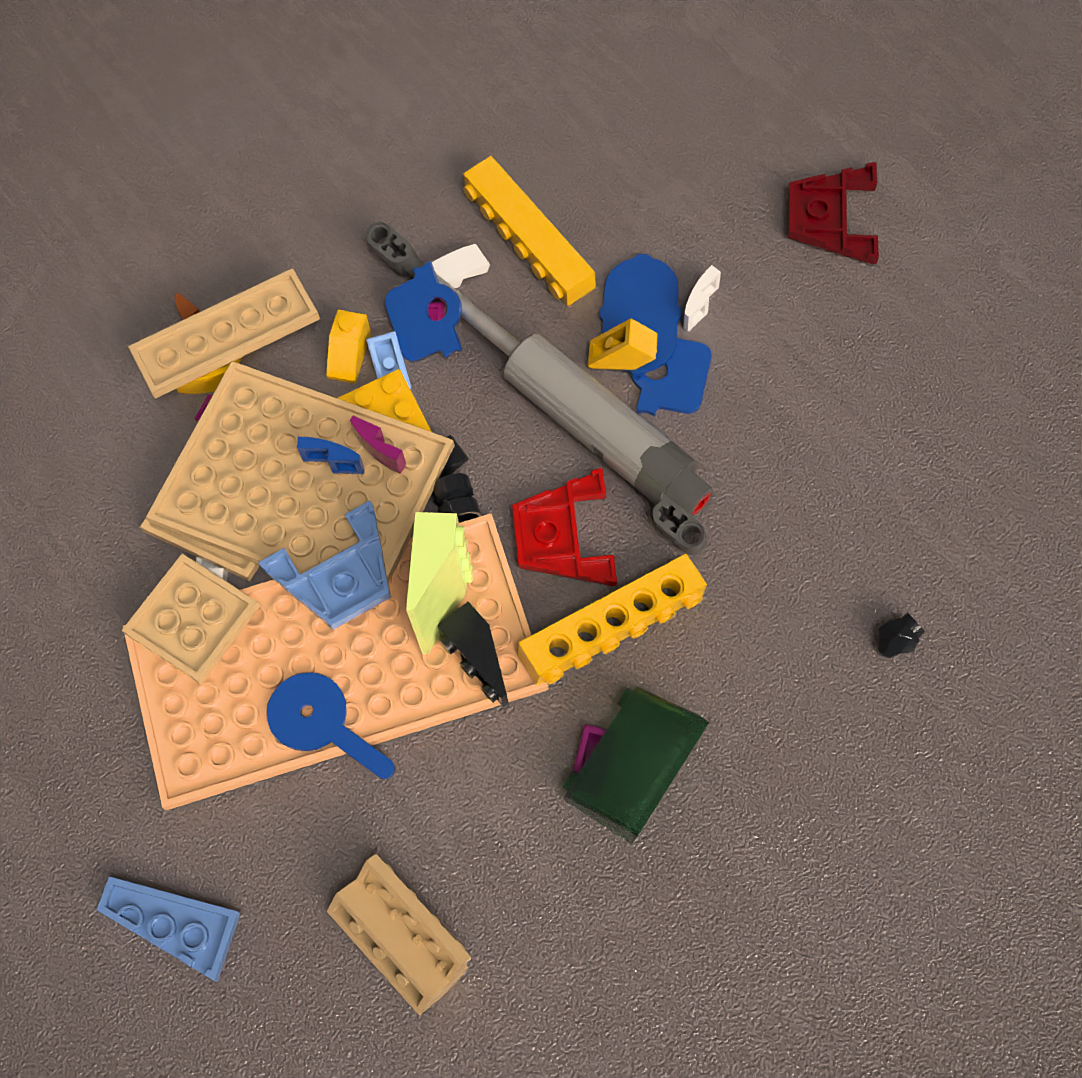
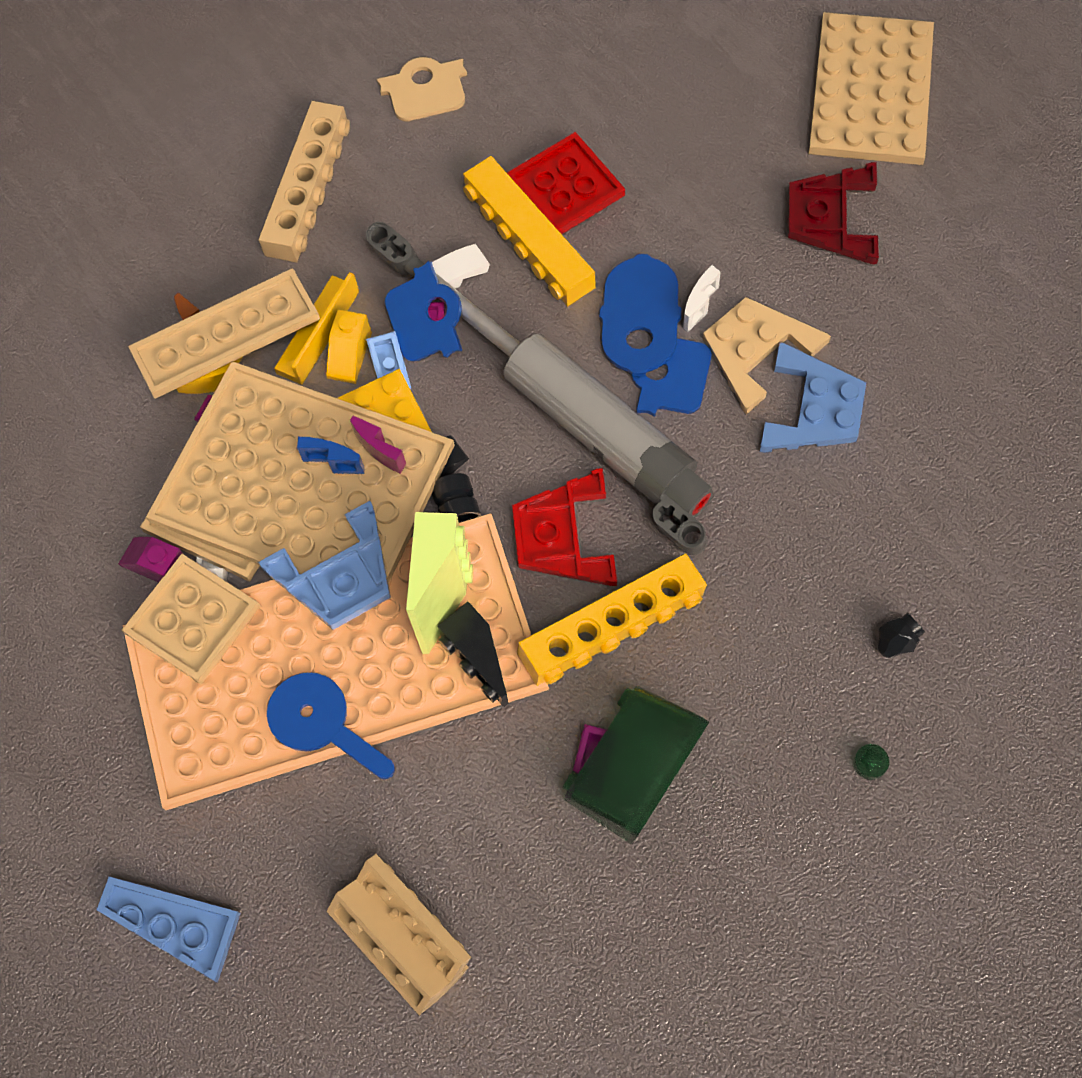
yellow slope [588,318,658,370] -> none
none -> magenta slope [118,537,183,583]
none -> tan brick [259,101,350,263]
none -> yellow panel [274,272,359,385]
none -> tan piece [377,57,467,121]
none -> red plate [507,132,625,234]
none -> tan wing [703,297,831,414]
none -> medium blue wing [760,343,866,453]
none -> tan plate [808,12,934,165]
none -> clear green tile [853,744,889,780]

